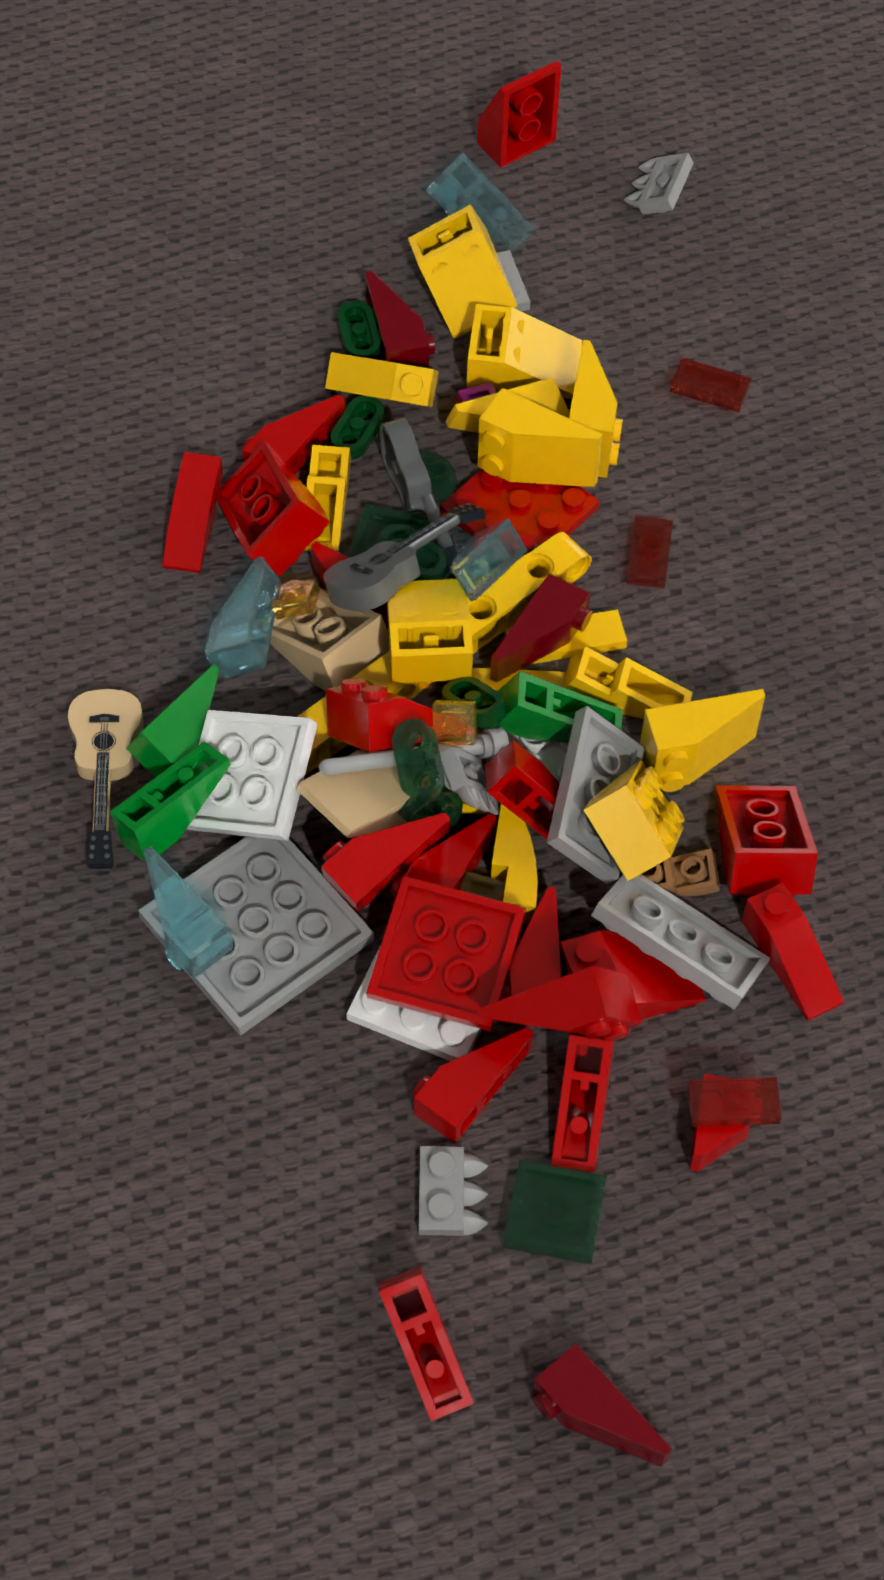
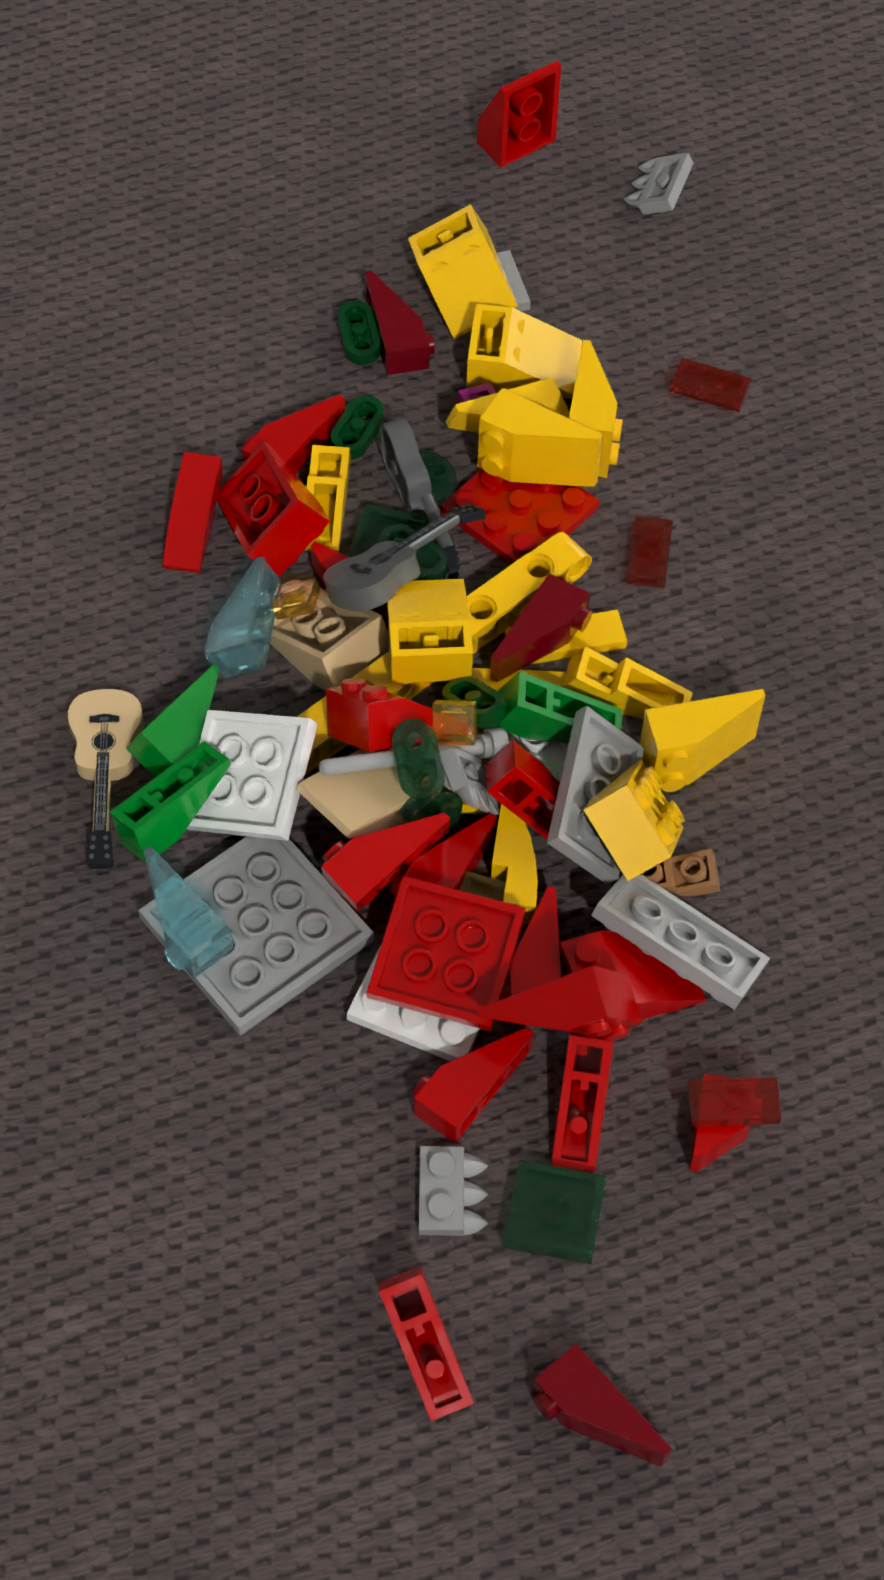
yellow slope [325,352,439,407] -> none
clear light blue slope [426,152,536,252] -> none
clear light blue slope [451,518,528,602] -> none
red slope [715,785,818,896] -> none
red slope [742,882,844,1022] -> none

